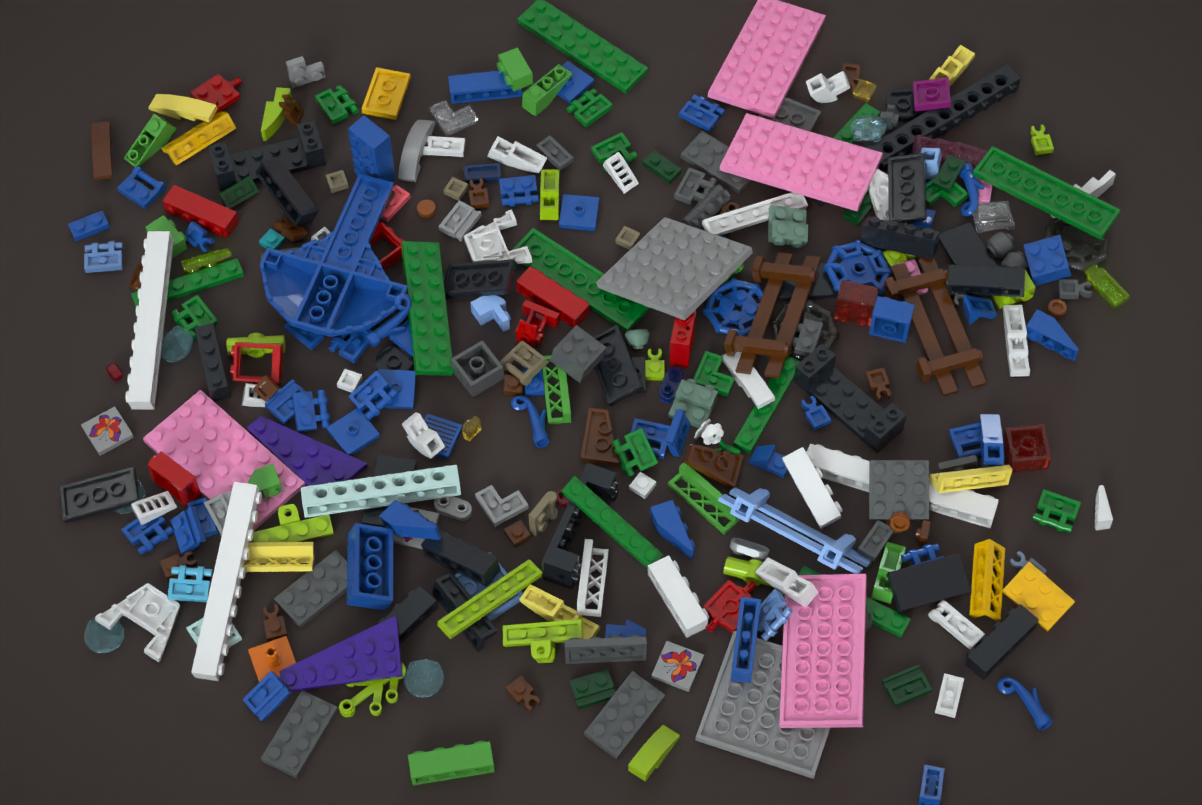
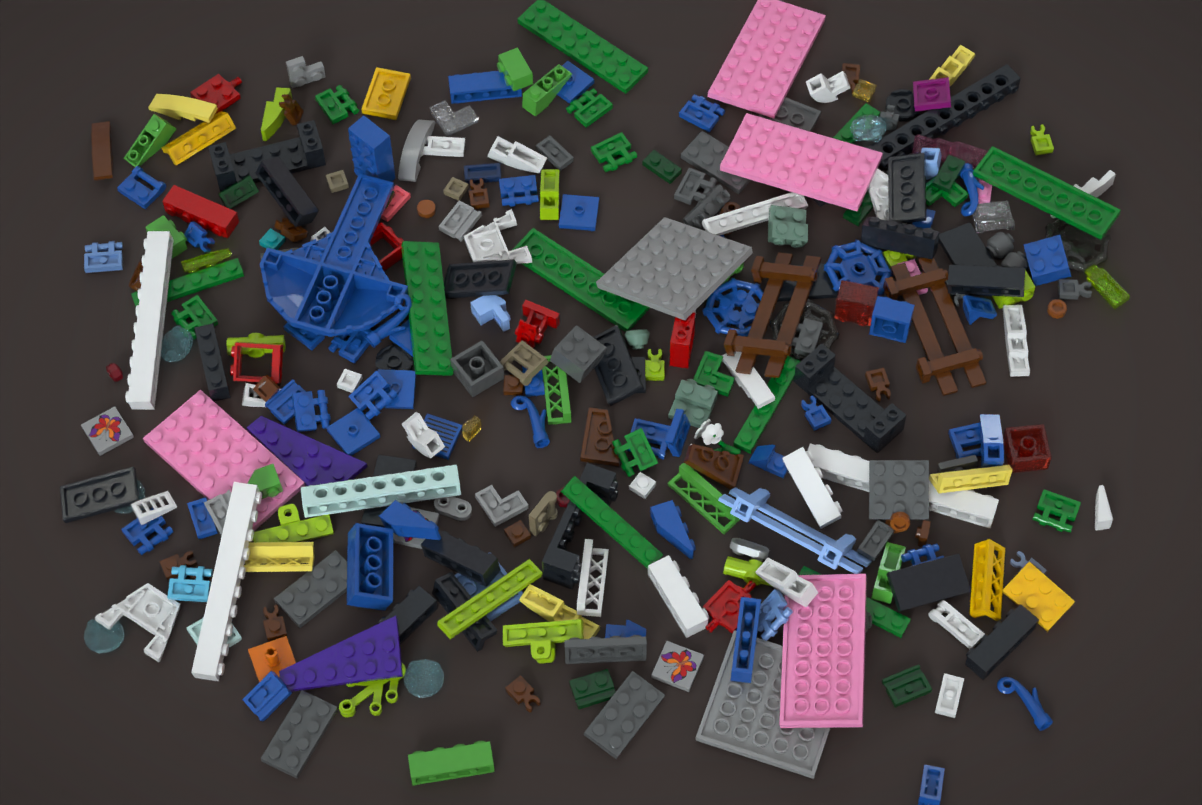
blue plate [68,210,110,241] -> none
red window [147,451,201,508] -> none
blue plate [171,506,206,554] -> none
red brick [516,266,590,328] -> none
white slope [603,152,639,194] -> none
dark tan plate [615,226,640,250] -> none
lime slope [628,725,680,782] -> none
clear blue plate [658,367,685,403] -> none
blue slope [1026,309,1079,361] -> none

